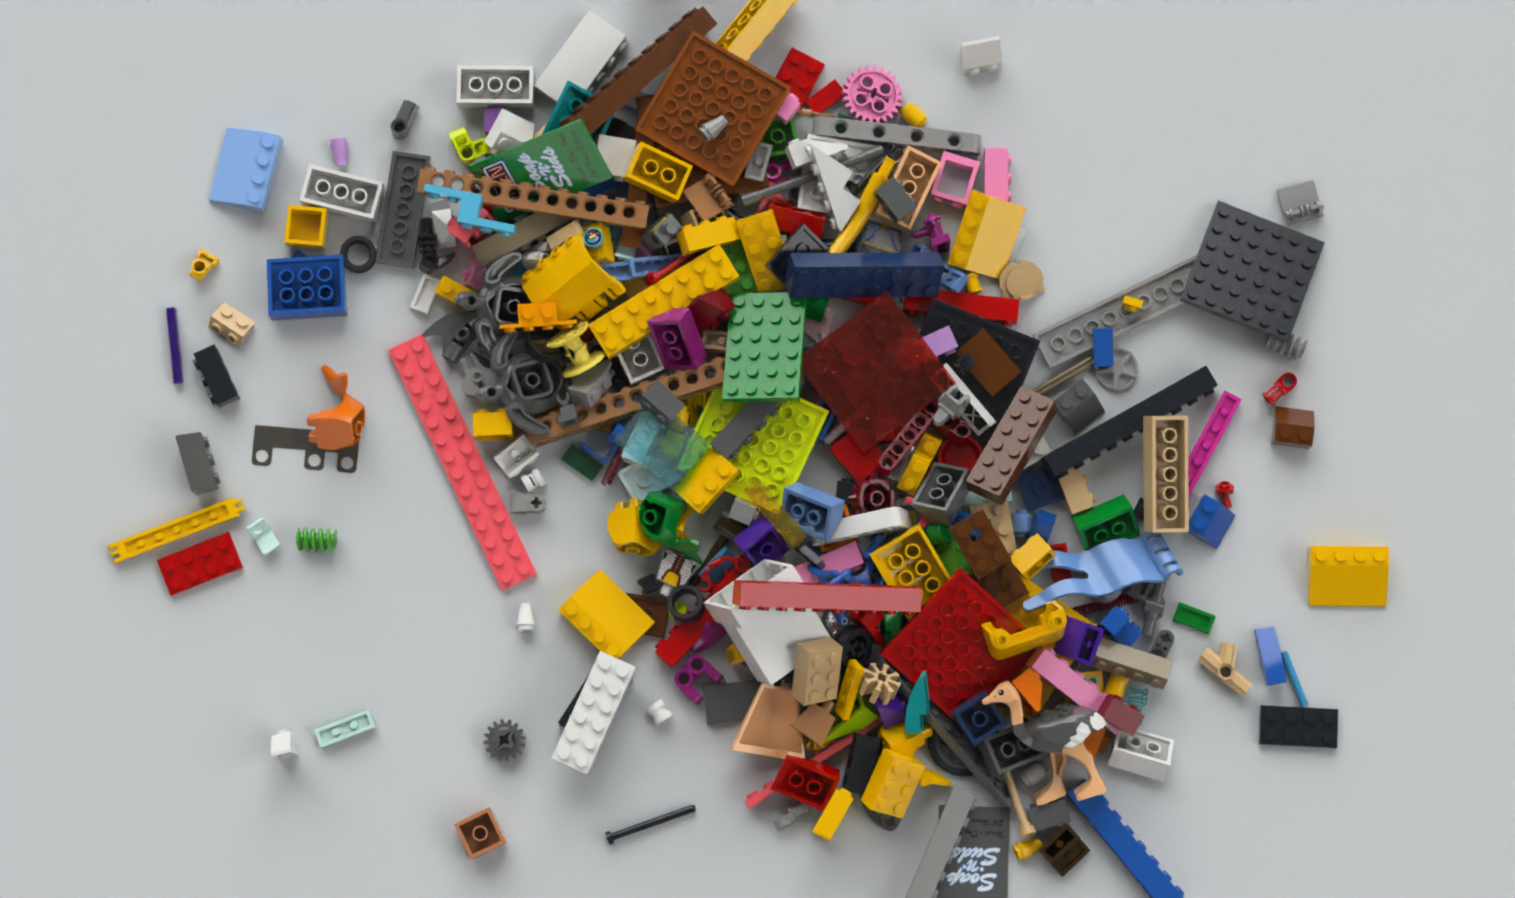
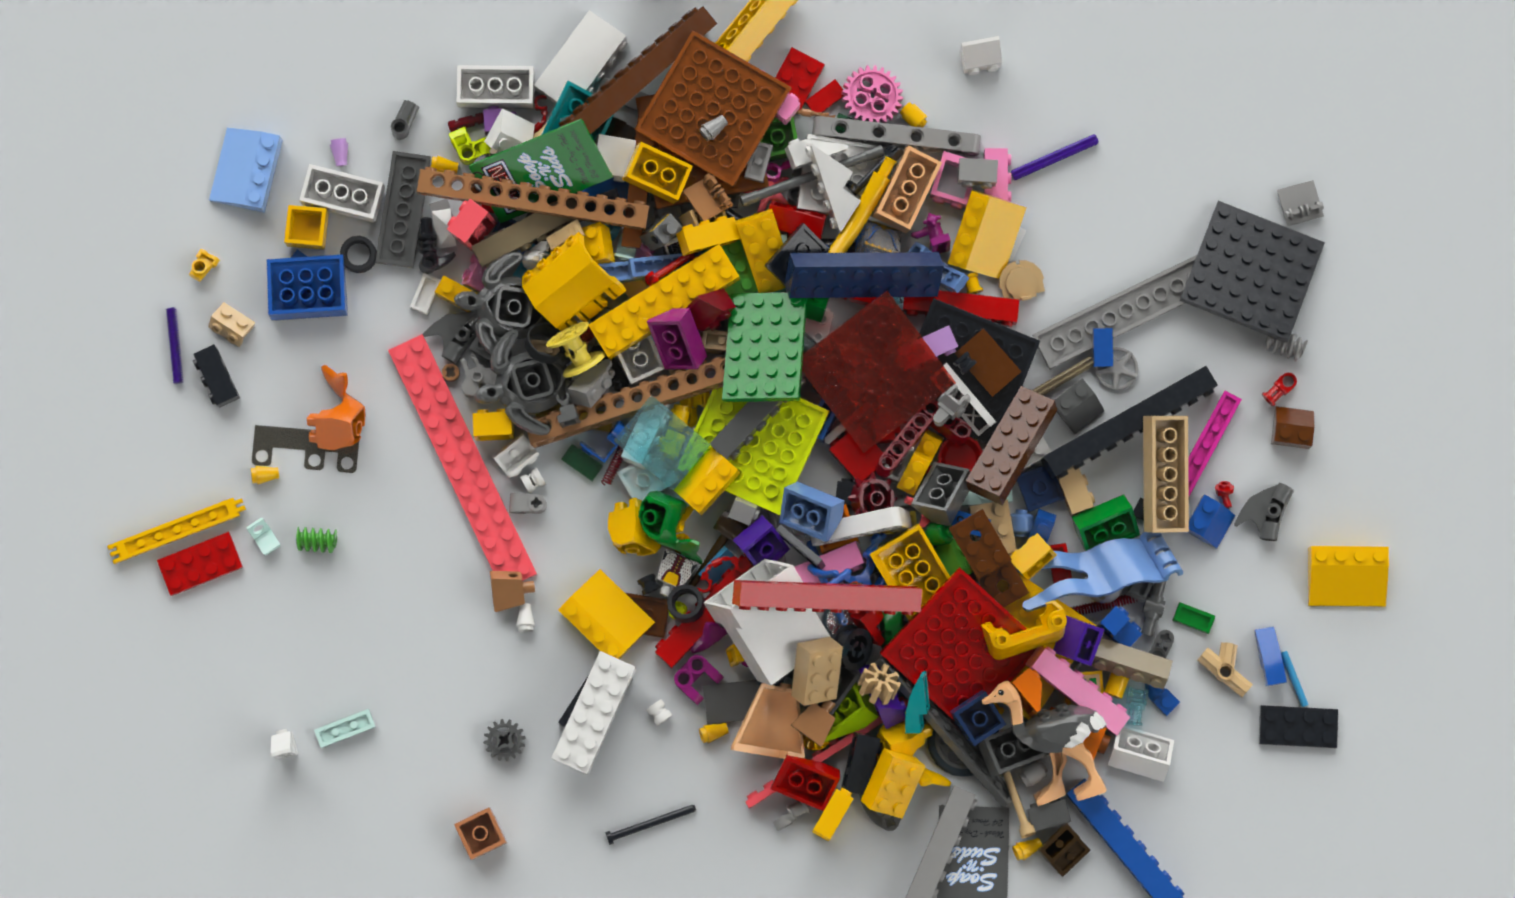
dark grey slope [175,432,221,496] -> none
medium azure bracket [423,183,517,237] -> none
light orange bracket [499,302,577,333] -> none
tile [583,228,604,248] -> none
dark grey brick [637,379,685,427] -> none
clear yellow tile [744,478,808,549] -> none
yellow tile [834,659,864,720] -> none
dark grey brick [872,176,917,224] -> none
dark red brick [1097,694,1145,736] -> none
yellow plate [1121,296,1143,312] -> none
none -> yellow cone [251,466,279,485]
none -> yellow cone [431,155,458,174]
none -> medium nougat bush [442,364,460,382]
none -> dark red axle [448,112,484,132]
none -> medium nougat torso [490,571,535,612]
none -> red piece [534,95,548,133]
none -> yellow cone [699,723,729,744]
none -> light grey brick [957,158,998,189]
none -> dark purple axle [1011,134,1099,180]
none -> blue plate [1145,684,1180,716]
none -> dark grey pin [1234,482,1294,541]

